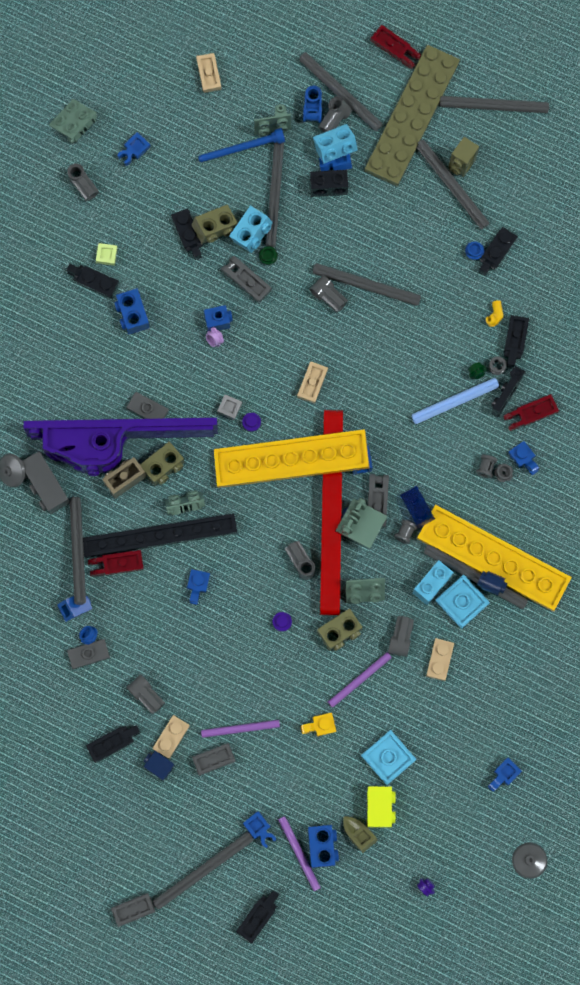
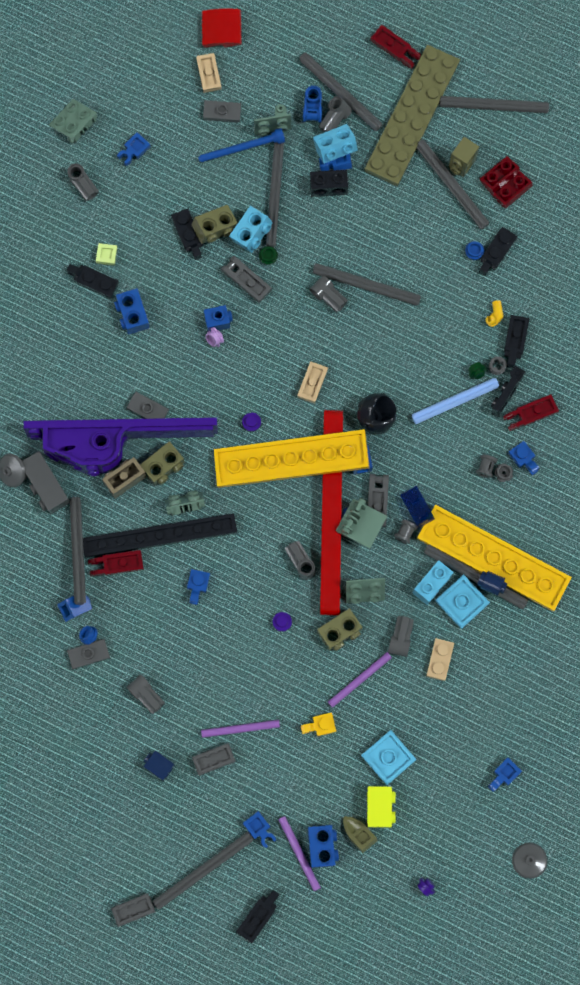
black hinge [86,725,141,764] -> none
tan plate [152,715,190,760] -> none
light grey plate [217,395,242,420] -> none
none -> red slope [202,8,242,48]
none -> dark grey plate [203,100,241,123]
none -> black piece [357,393,397,434]
none -> dark red slope [480,156,533,209]

